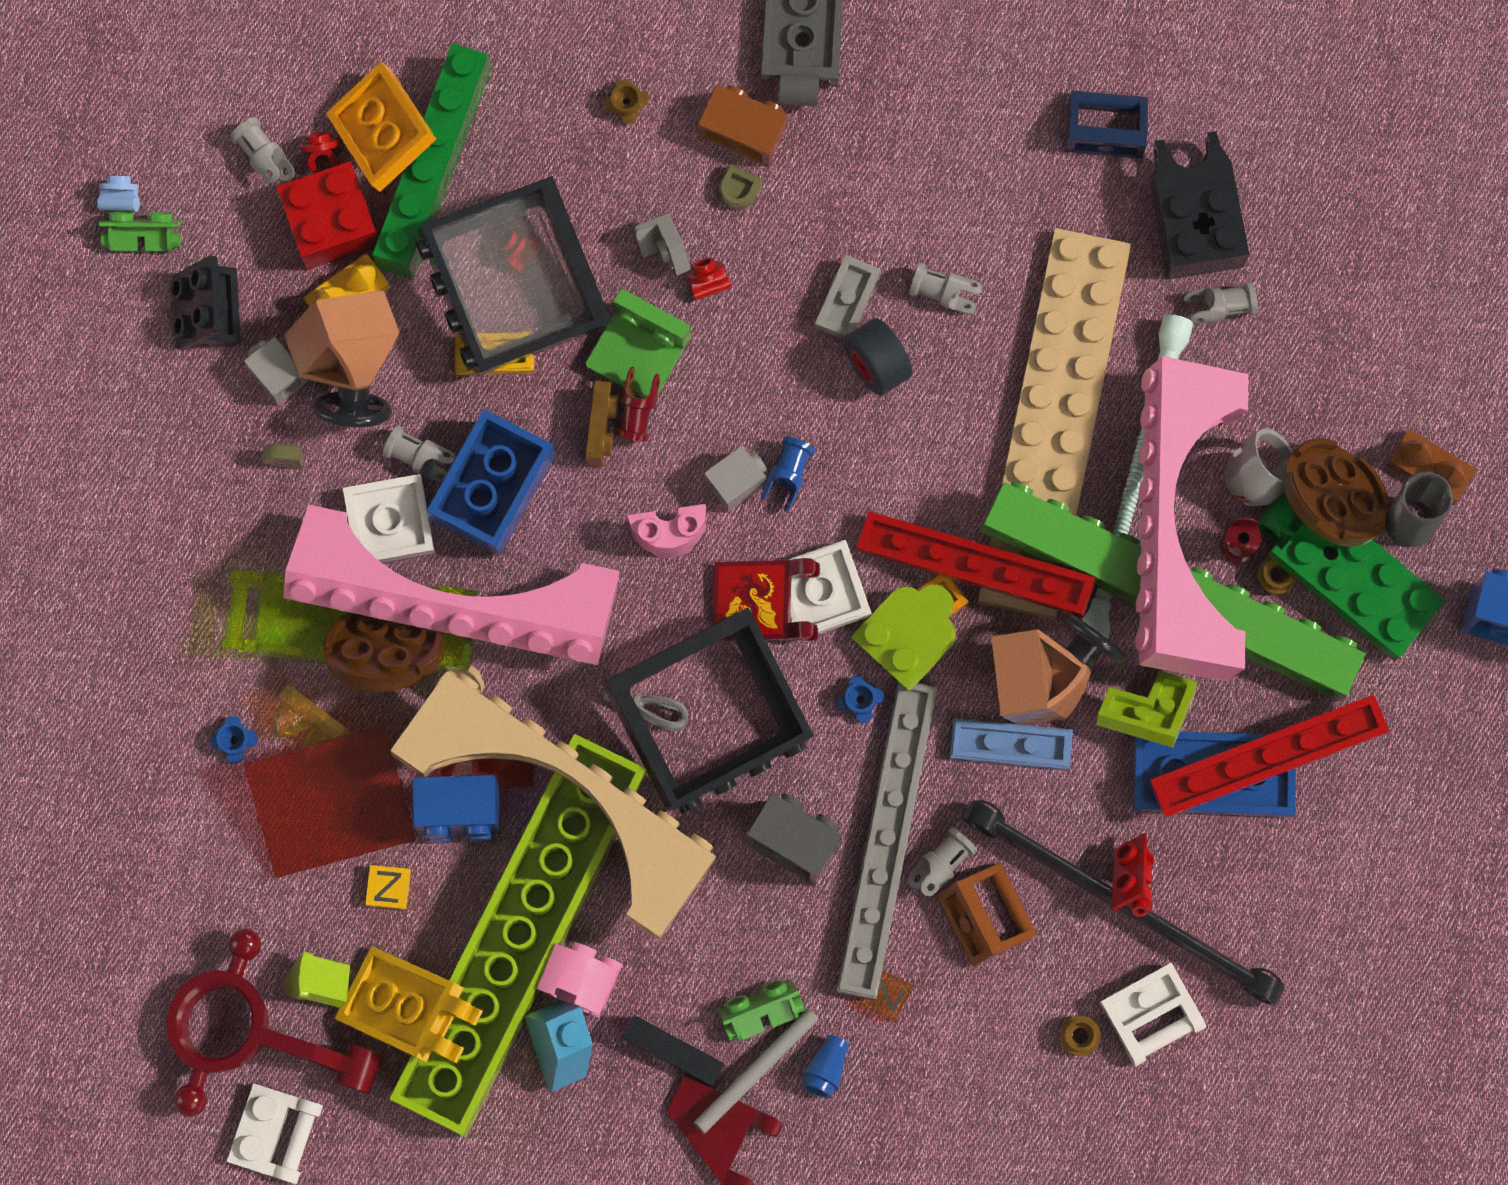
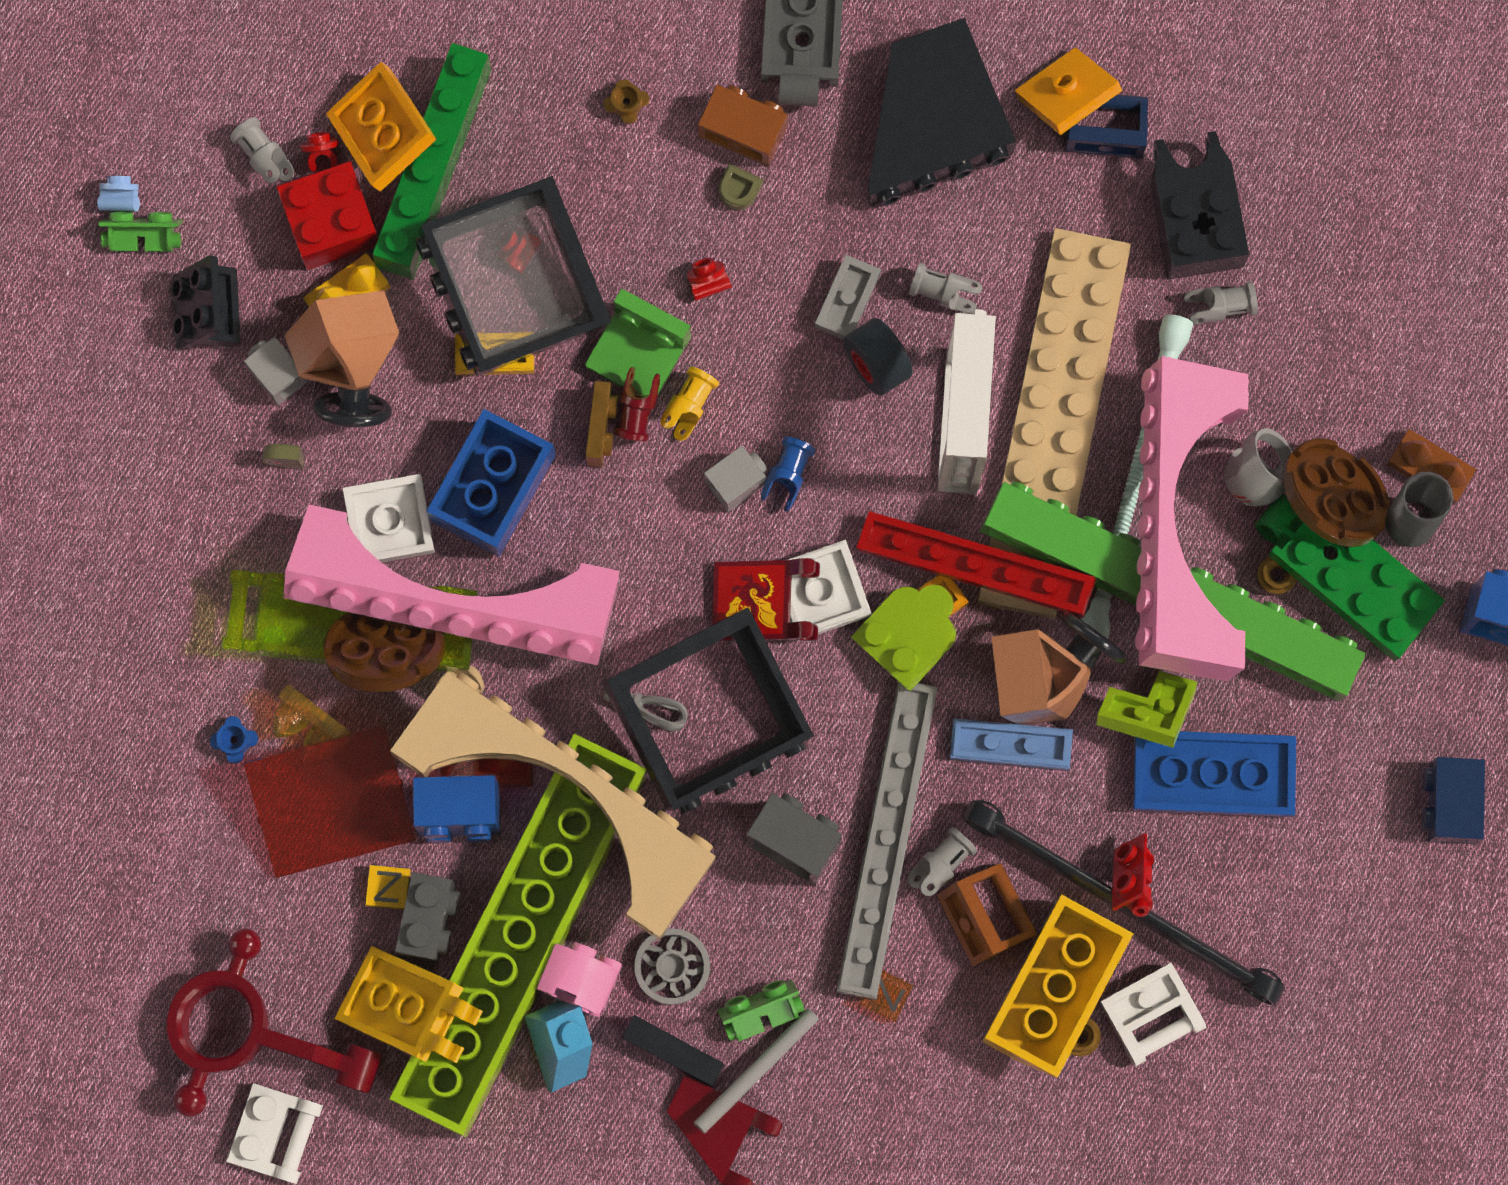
lime tile [283,951,350,1008] -> none
light grey piece [382,425,456,483] -> none
bright pink cylinder [627,504,706,558] -> none
light grey bracket [633,213,691,275] -> none
blue cone [801,1035,850,1099] -> none
blue plate [837,676,884,723] -> none
red plate [1149,694,1390,819] -> none
dark red piece [1220,517,1261,564] -> none
none -> dark grey brick [395,872,460,965]
none -> light grey wheel [634,928,710,1005]
none -> yellow piece [660,366,719,441]
none -> black slope [867,18,1016,206]
none -> white window [937,309,996,495]
none -> yellow slope [982,894,1134,1078]
none -> light orange plate [1014,47,1122,135]
none -> dark blue brick [1422,757,1485,844]

